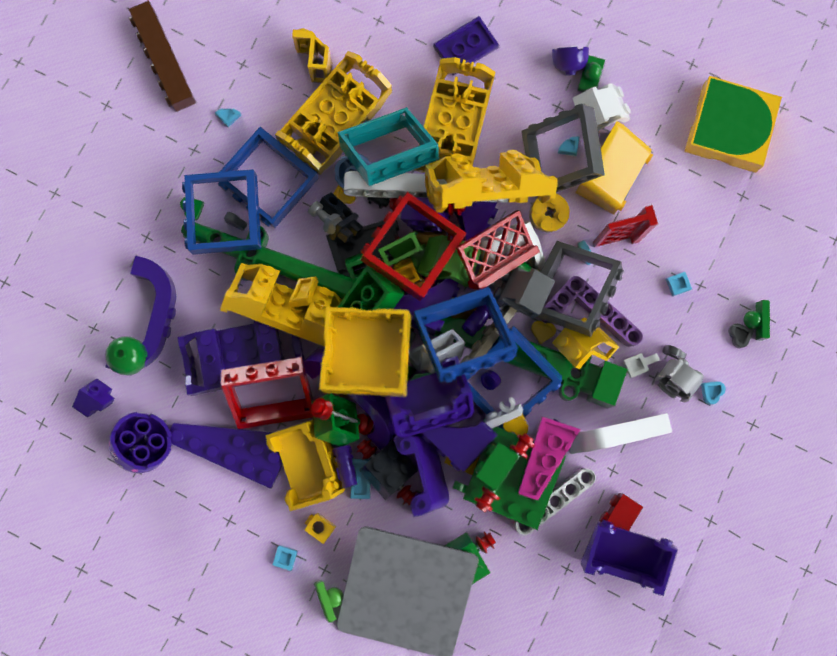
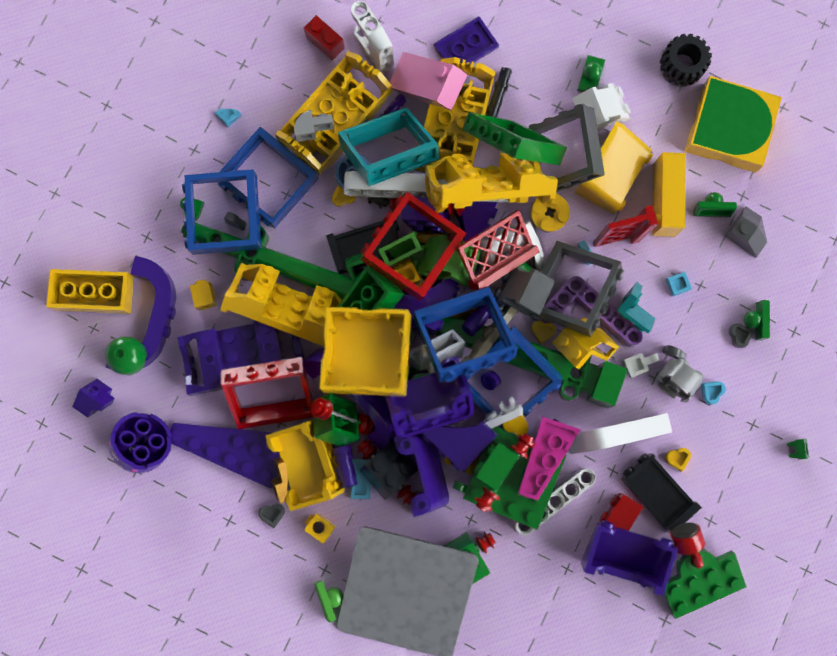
reddish brown brick [129,0,196,112] -> none
medium azure tile [273,545,298,571] -> none
yellow tile [289,276,318,308] -> none
yellow piece [292,28,332,83] -> none
black hips [308,192,363,243] -> none
dark purple cylinder [552,47,589,75] -> none
medium azure tile [558,137,580,156] -> none
none -> yellow brick [46,269,134,314]
none -> yellow brick [190,280,217,311]
none -> dark grey tile [259,504,285,528]
none -> pearl gold slope [271,457,288,503]
none -> light grey brick [294,110,335,142]
none -> red brick [304,15,345,61]
none -> white connector [351,1,394,73]
none -> dark purple axle [378,94,406,118]
none -> bright pink brick [390,52,467,110]
none -> green window [462,112,567,166]
none -> black pin [486,67,512,117]
none -> teal bracket [617,282,655,334]
none -> black panel [621,453,702,533]
none -> yellow brick [652,152,686,237]
none -> black tyre [660,33,712,86]
none -> yellow tile [664,448,691,472]
none -> green plate [664,522,747,619]
none -> green tile [693,192,737,217]
none -> dark grey slope [724,206,767,258]
none -> green tile [787,439,810,460]

